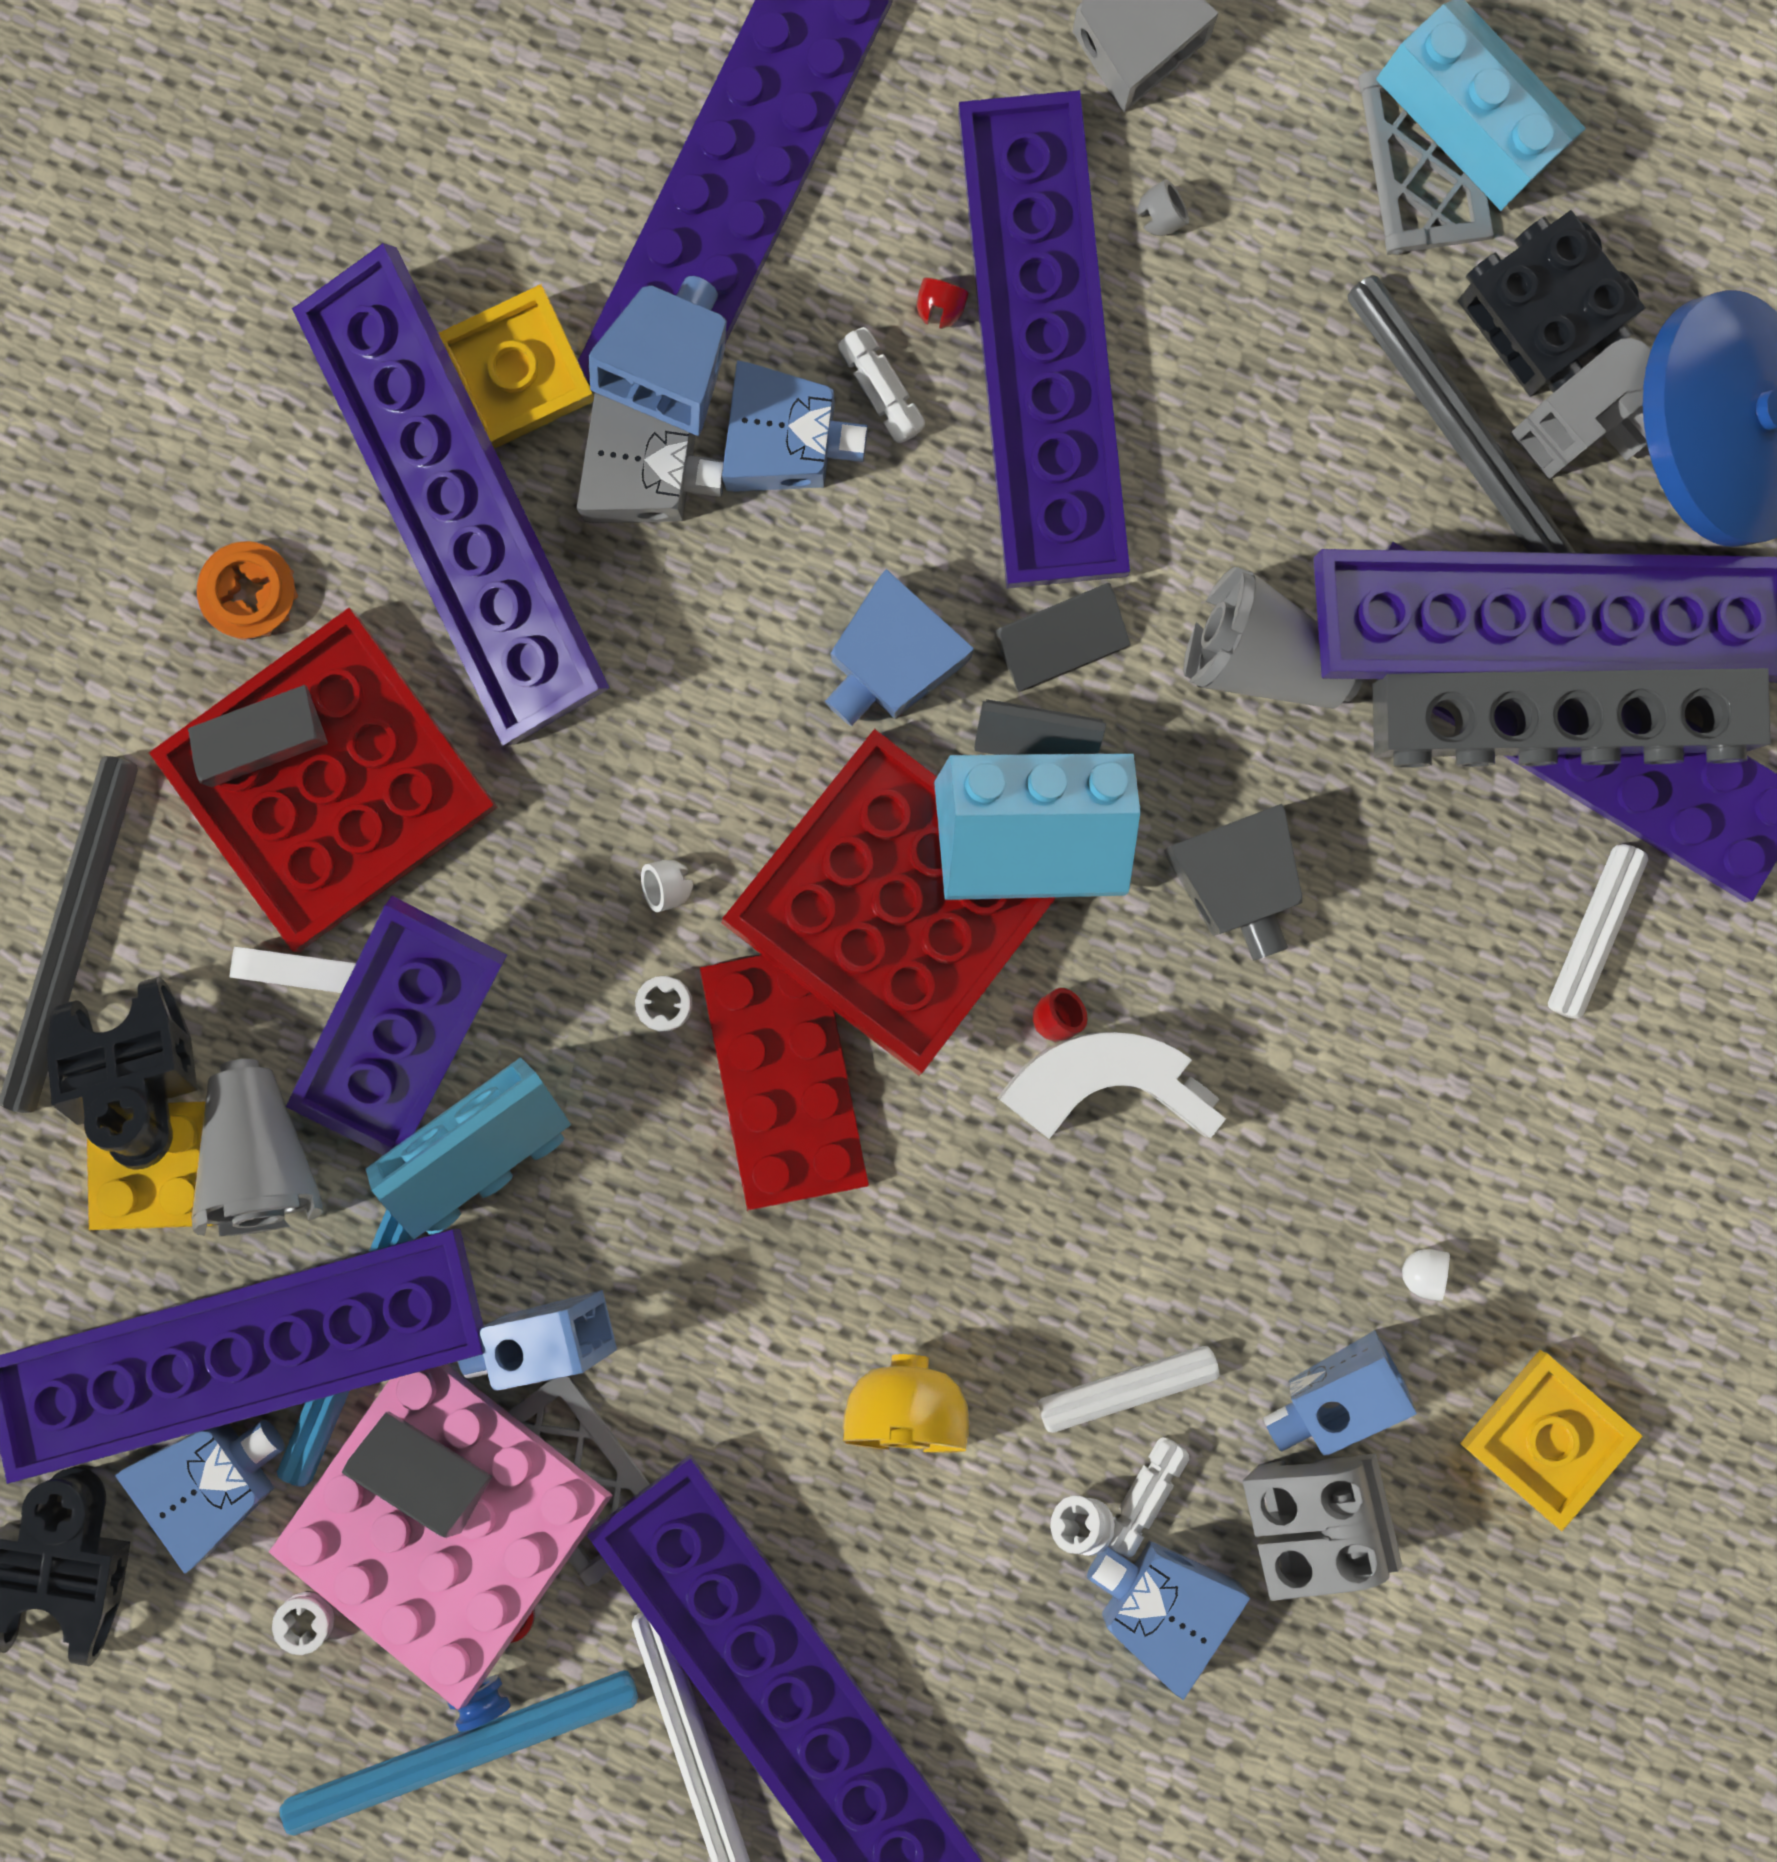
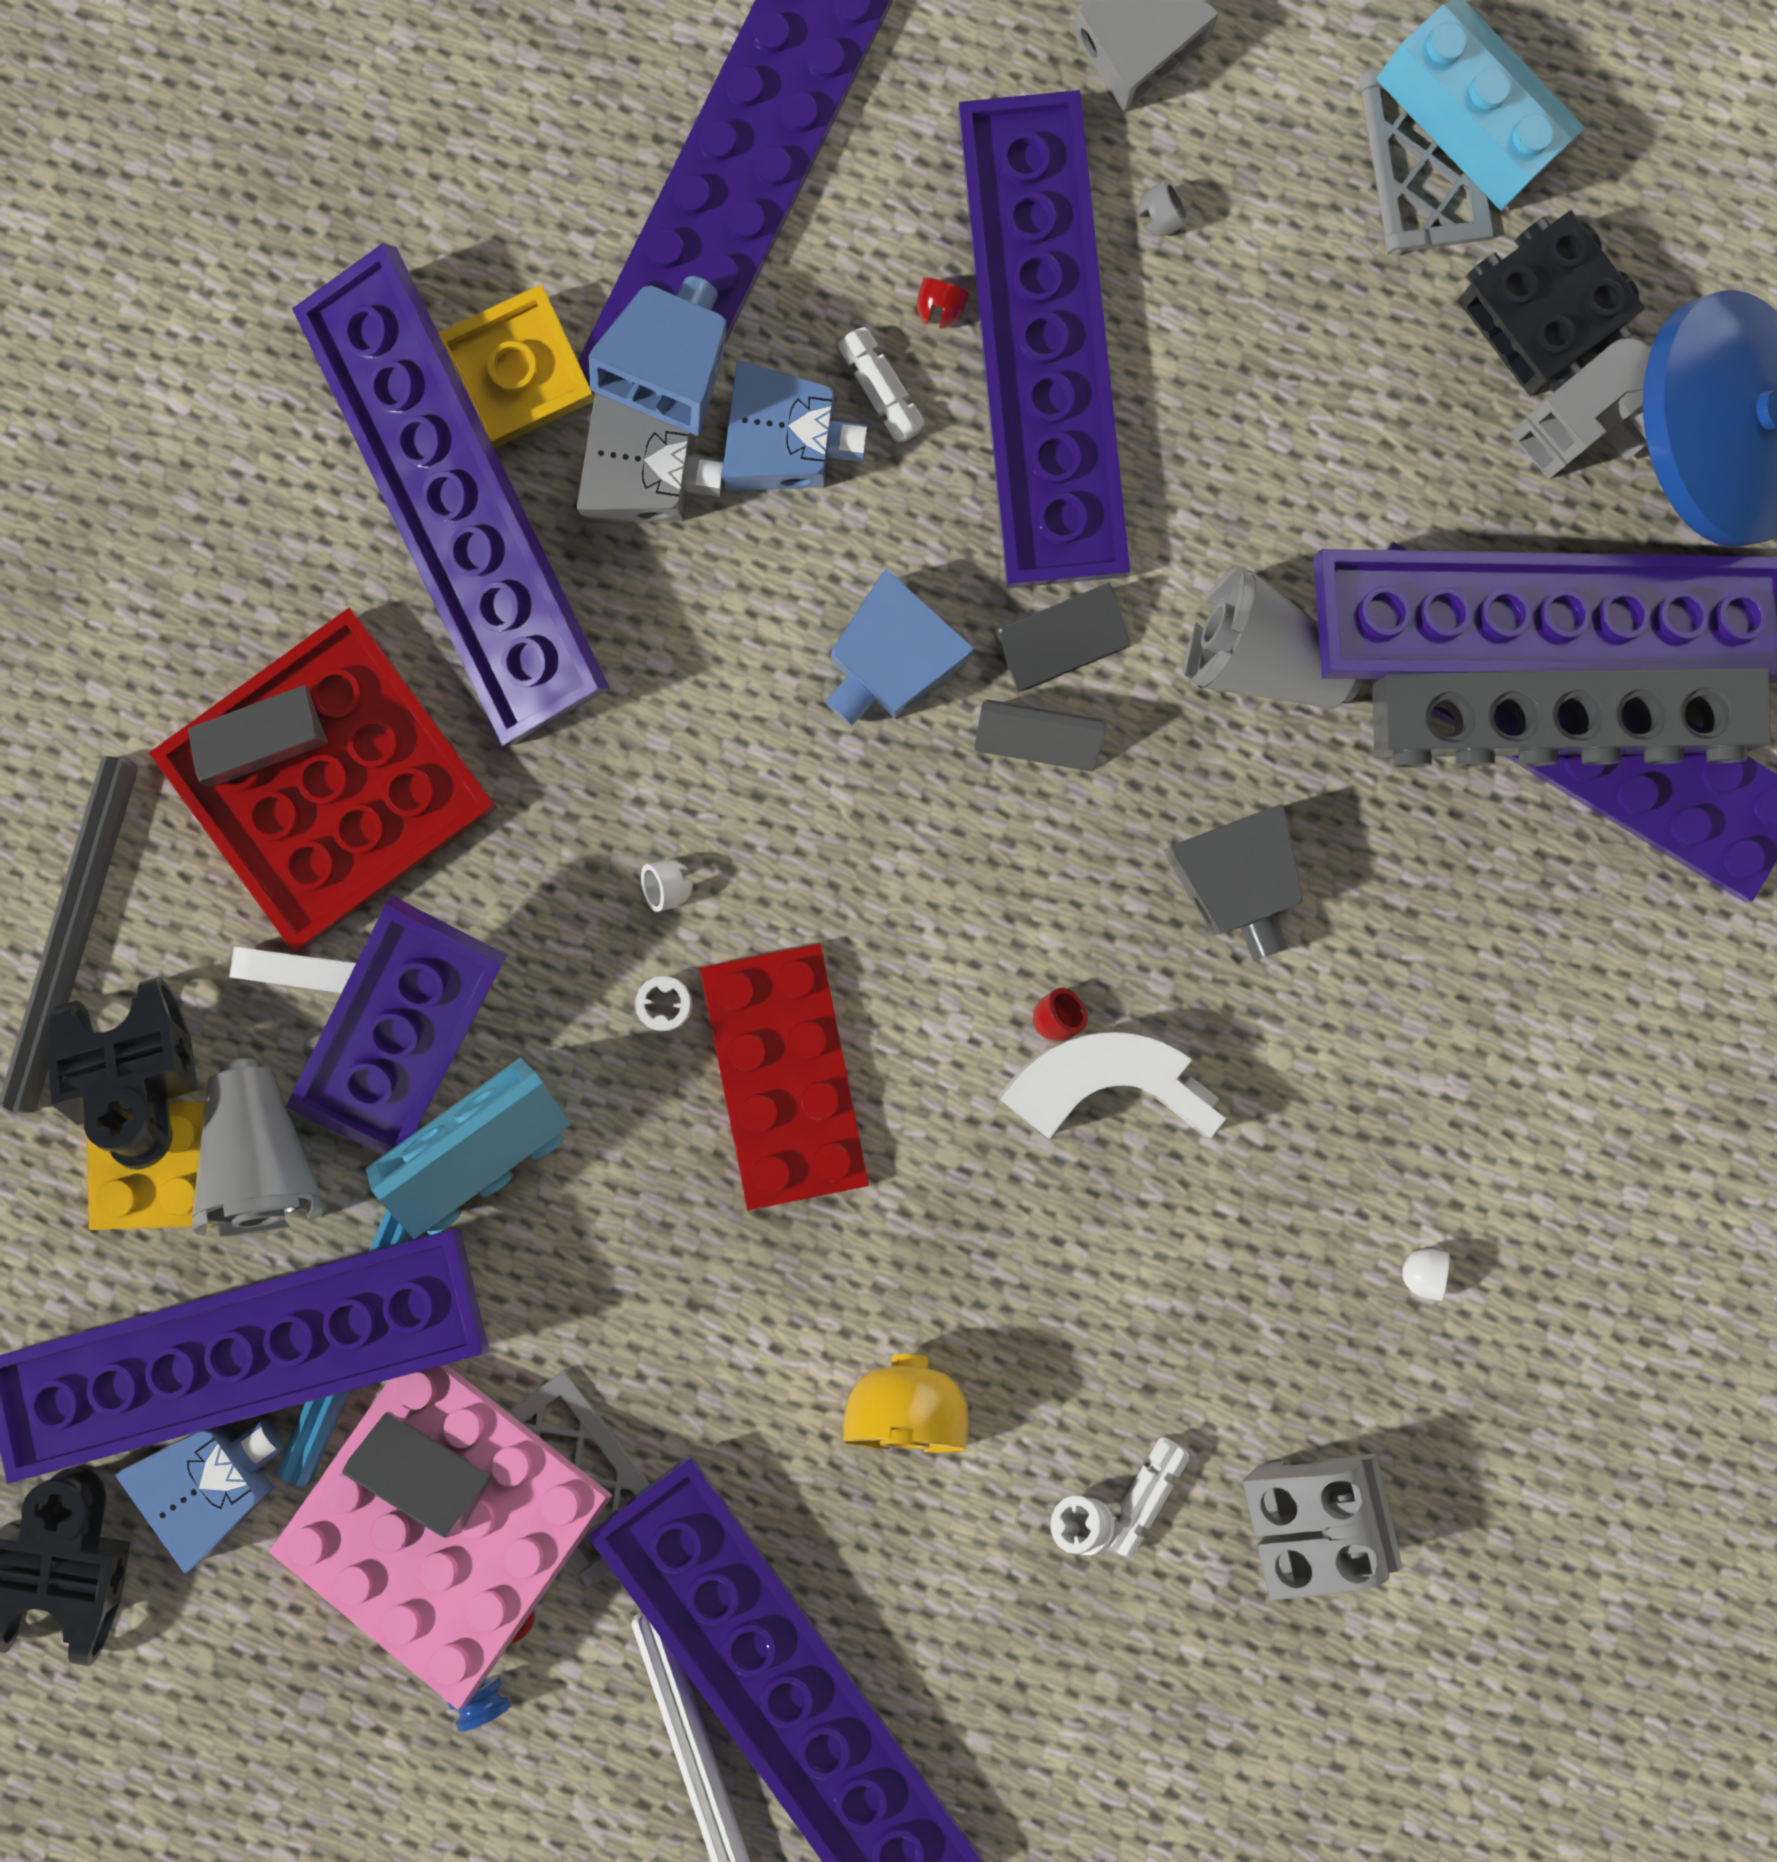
orange gear [197,541,298,641] -> none
white bush [272,1592,335,1655] -> none
dark azure axle [279,1670,638,1836] -> none
medium blue torso [458,1290,617,1391] -> none
red plate [721,728,1056,1076] -> none
medium azure slope [934,754,1140,900] -> none
white axle [1038,1346,1220,1433] -> none
medium blue torso [1087,1541,1250,1700] -> none
medium blue torso [1263,1330,1417,1455] -> none
dark grey axle [1347,275,1576,553] -> none
yellow plate [1460,1350,1643,1531] -> none
white axle [1548,844,1649,1019] -> none

